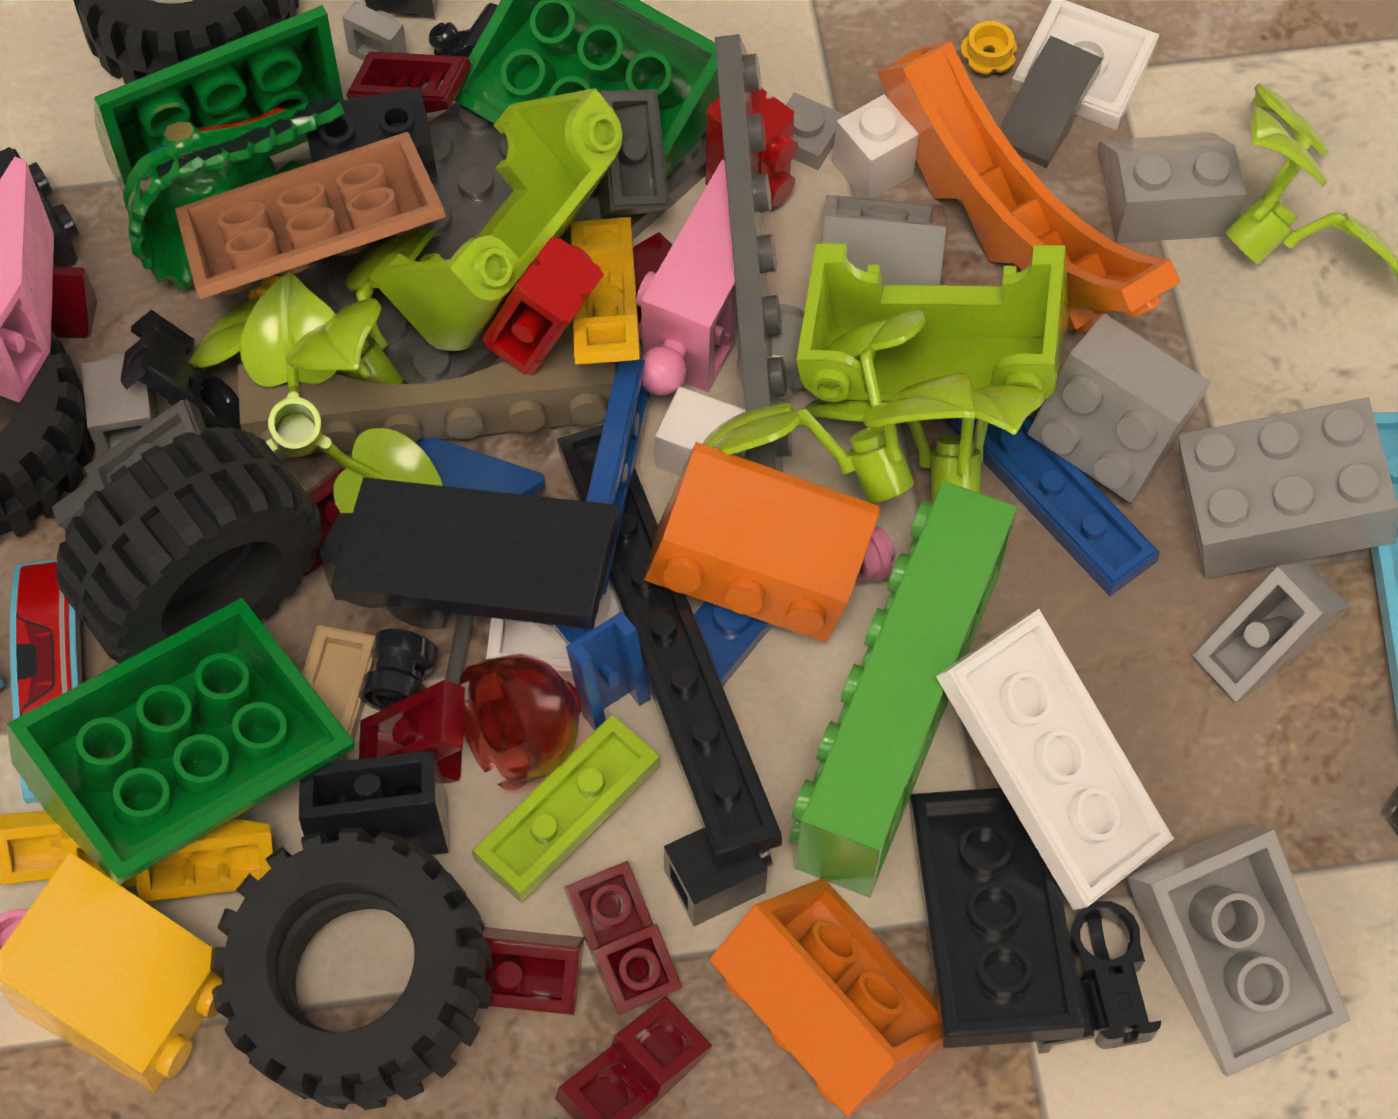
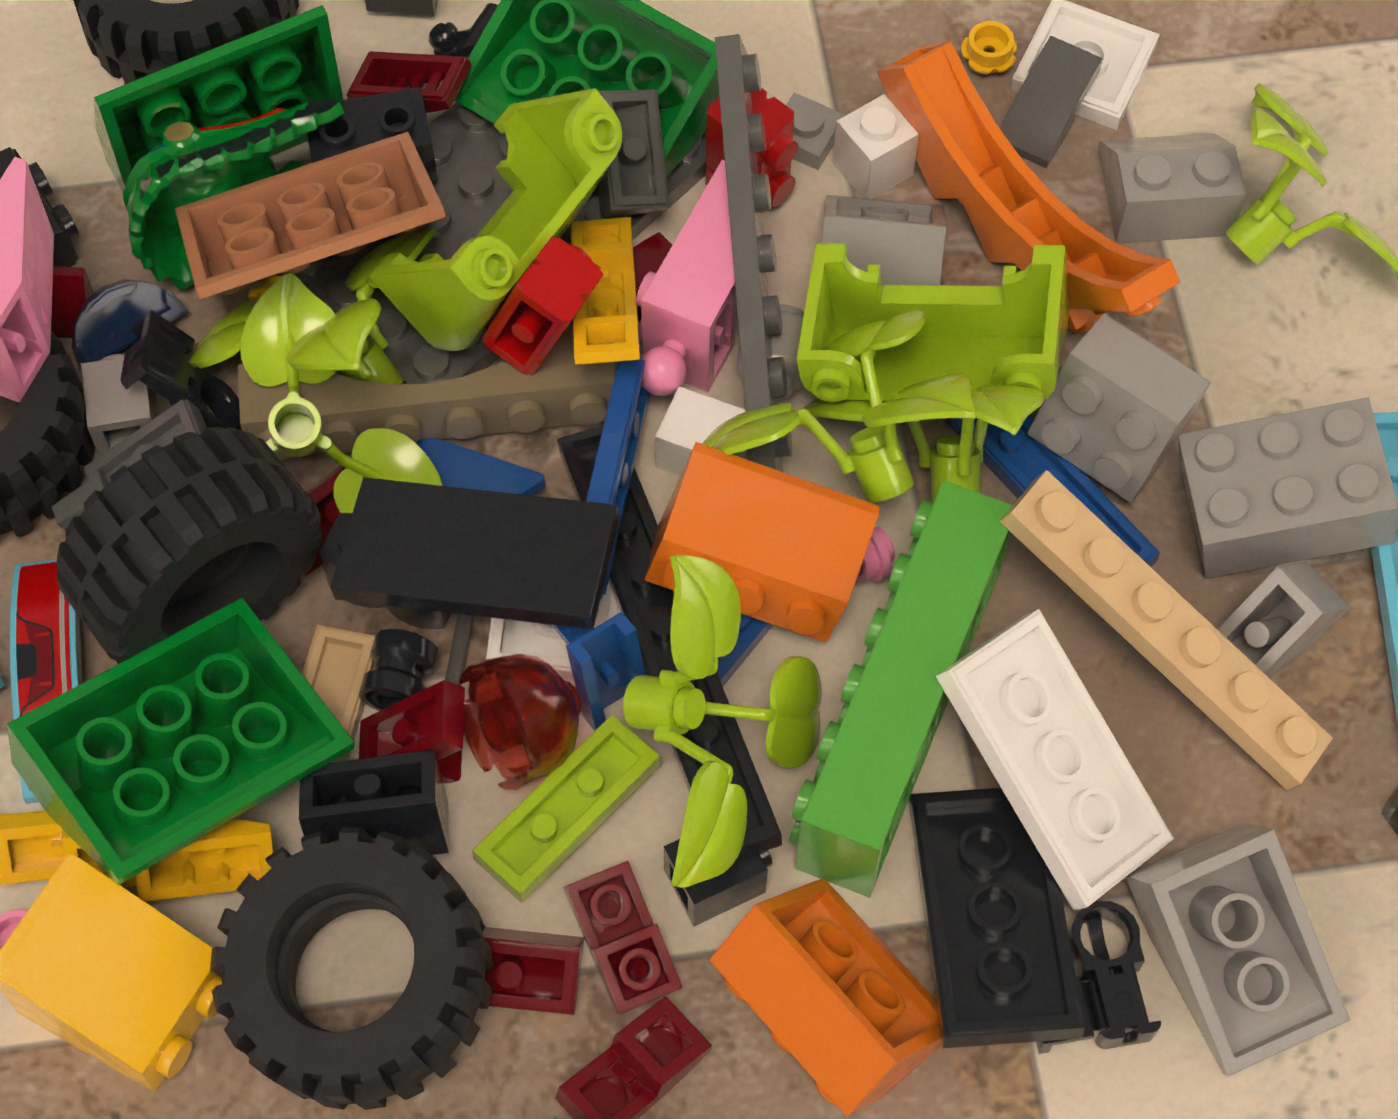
light grey plate [342,1,407,61] -> none
none -> dark blue plate [71,279,189,371]
none -> lime plant [623,555,822,888]
none -> tan plate [999,470,1333,790]

